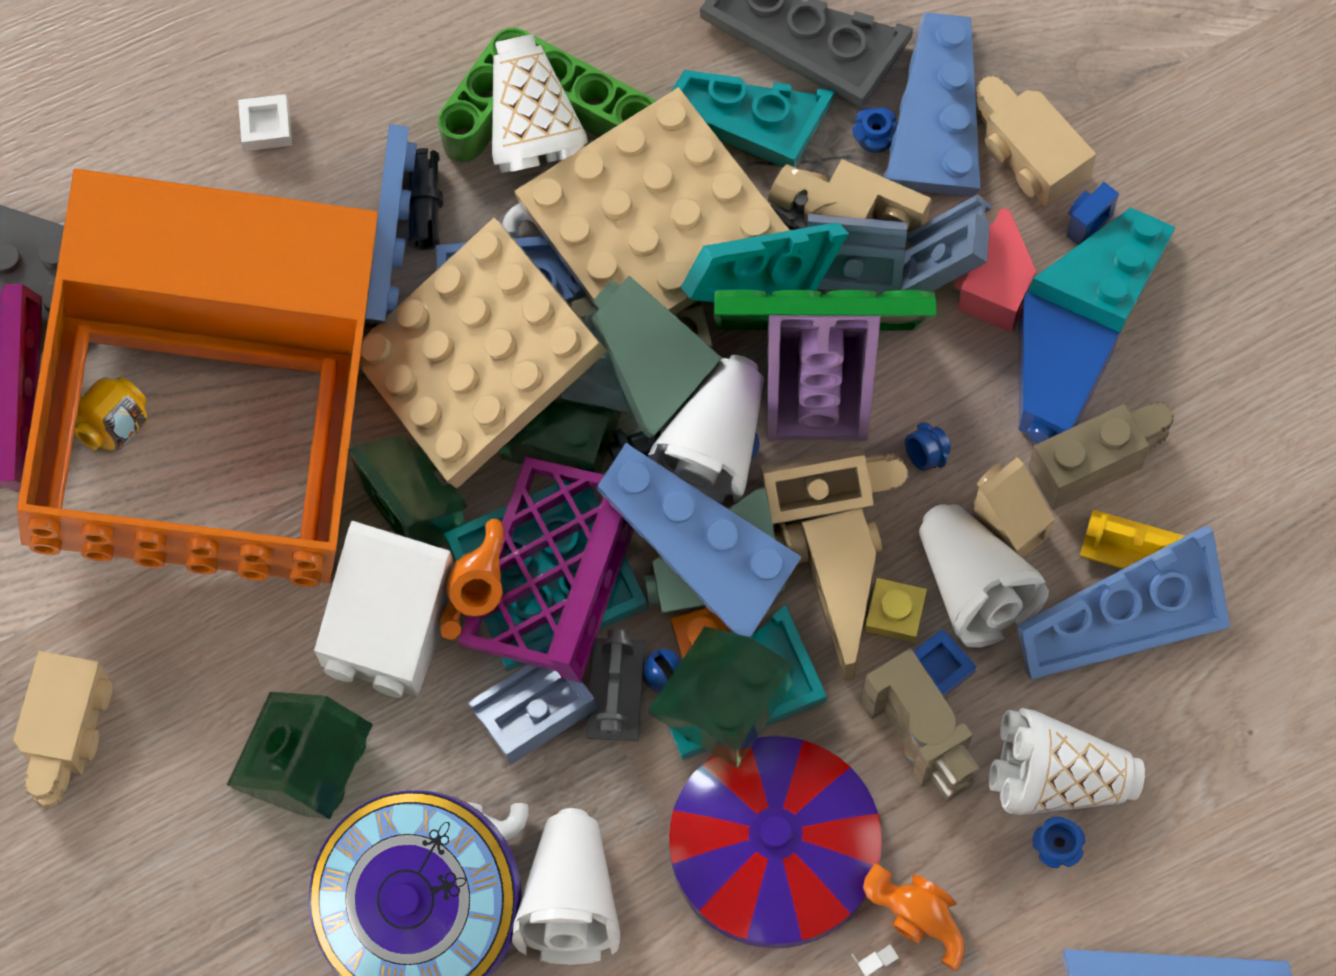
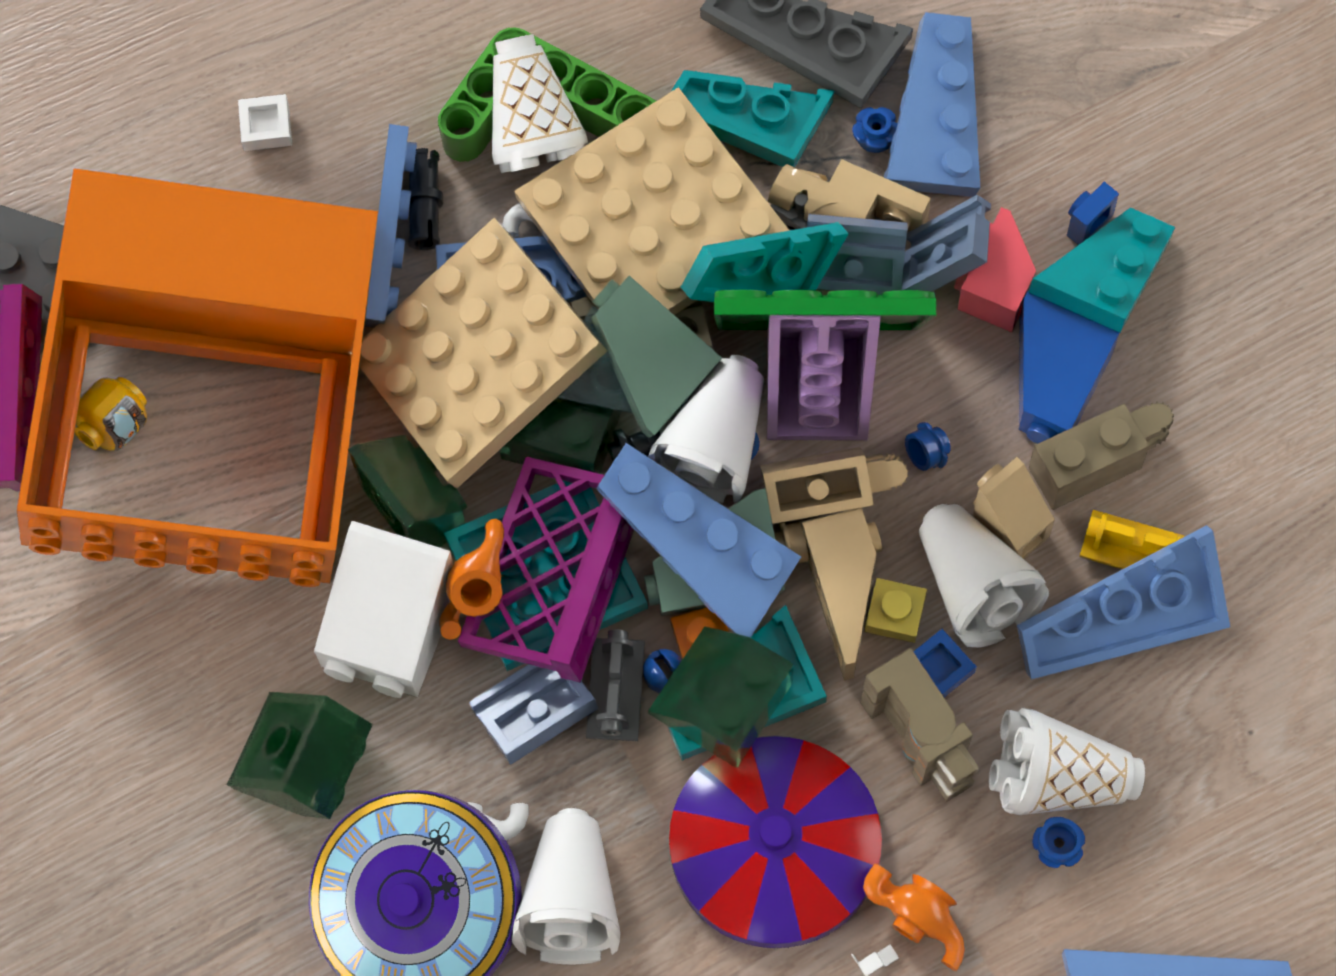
tan hinge [13,651,112,809] -> none
tan hinge [976,75,1096,208] -> none

